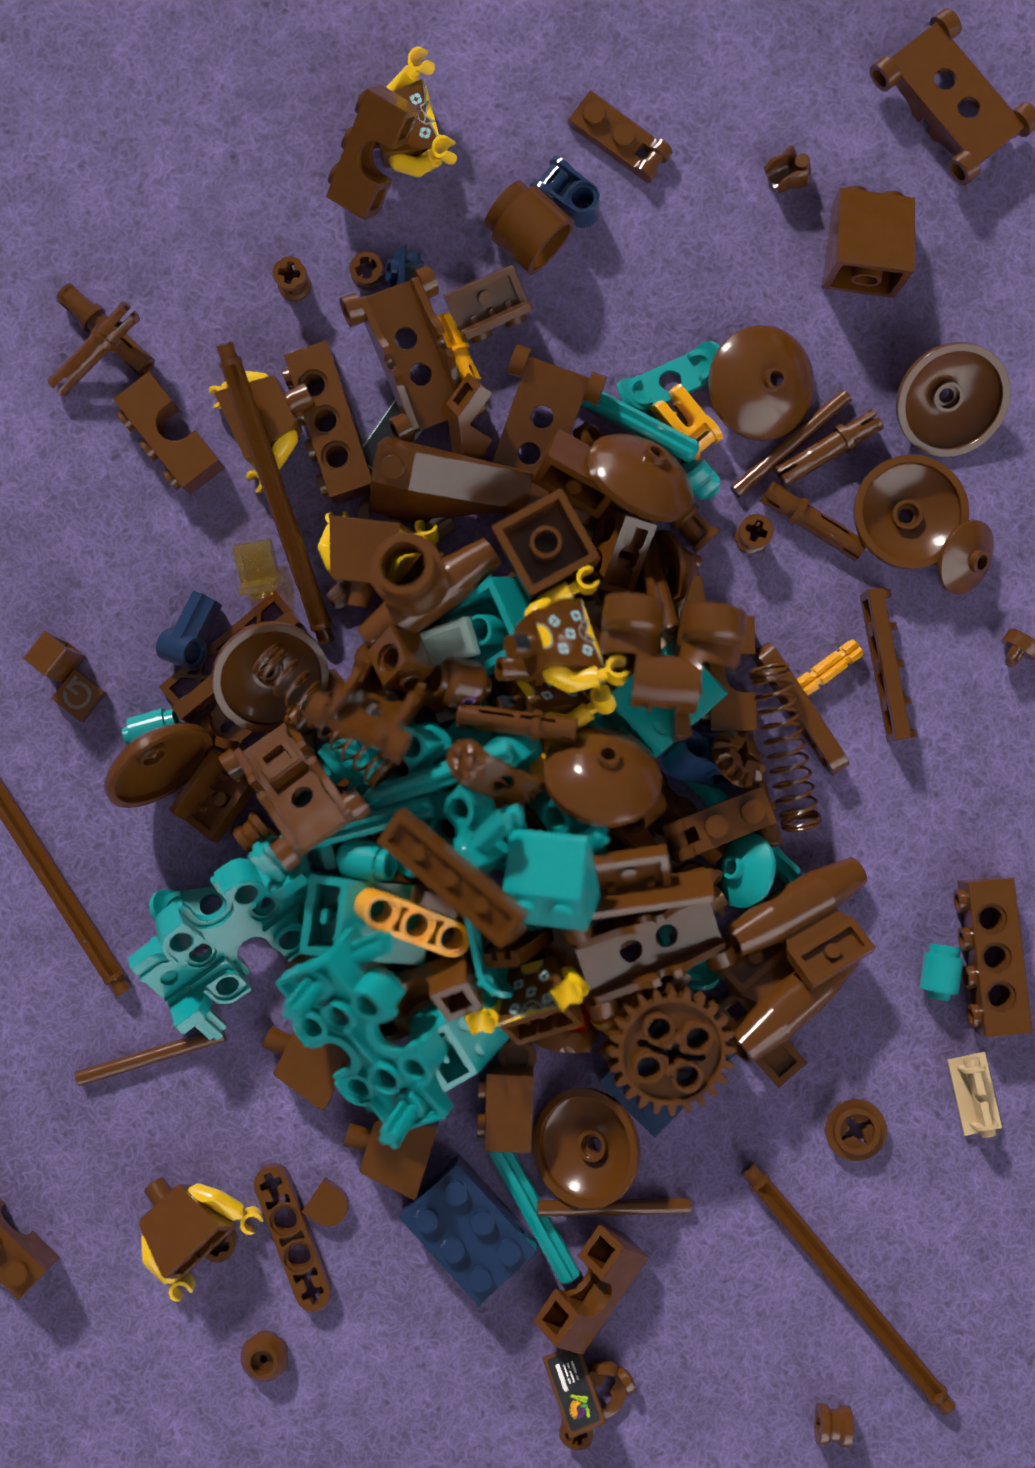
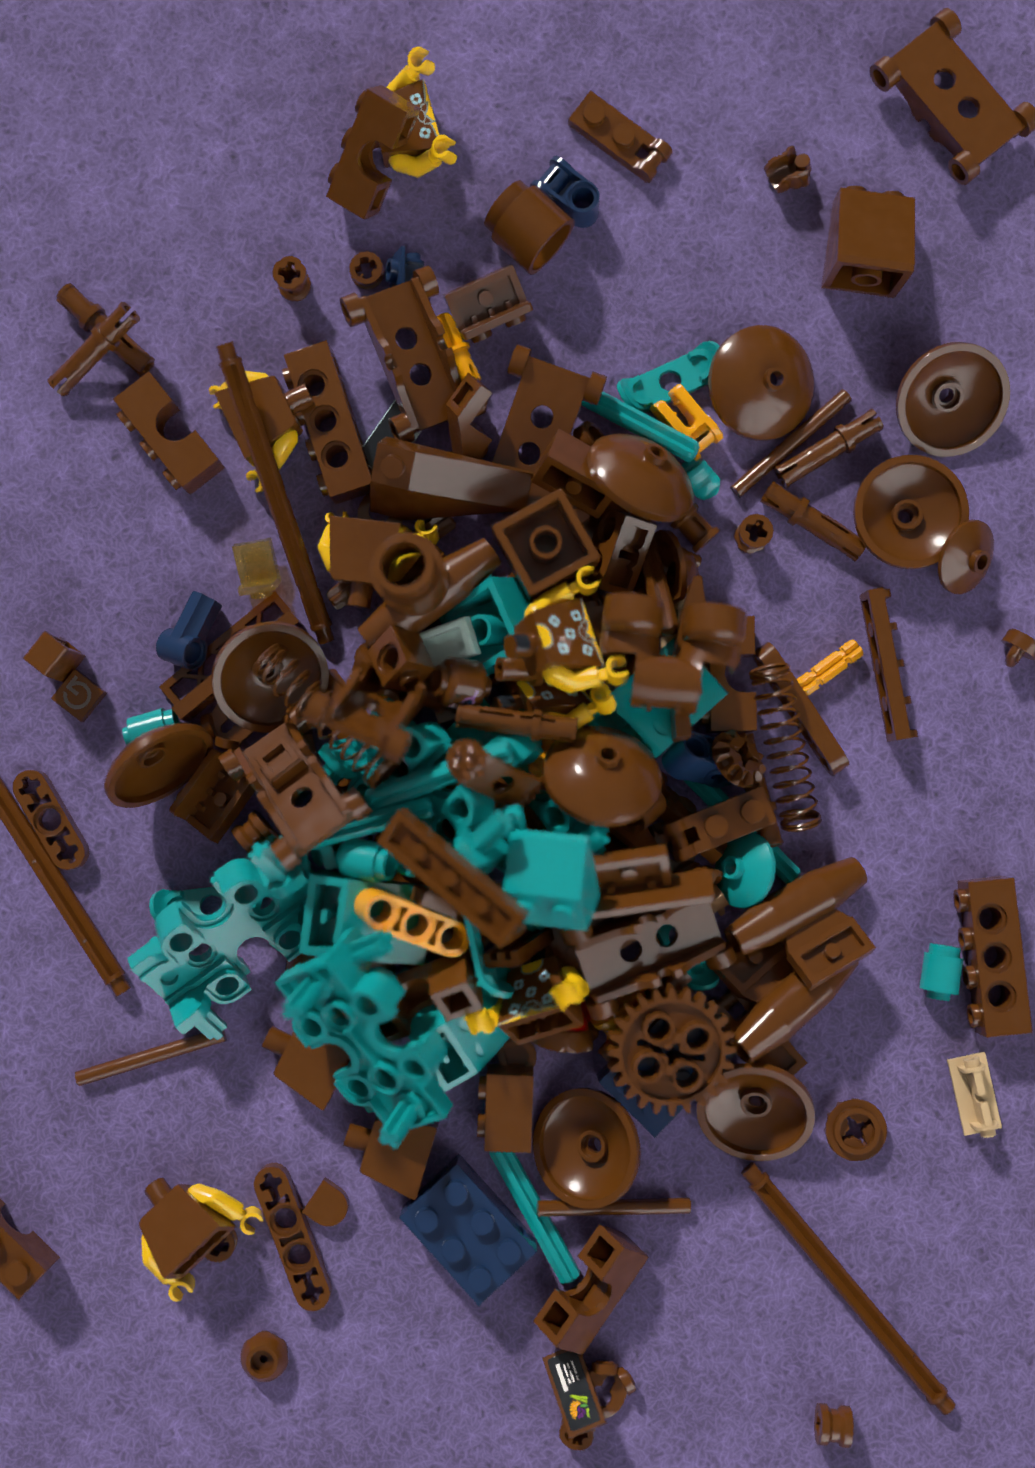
none -> reddish brown beam [13,770,90,870]
none -> reddish brown dish [697,1063,815,1161]

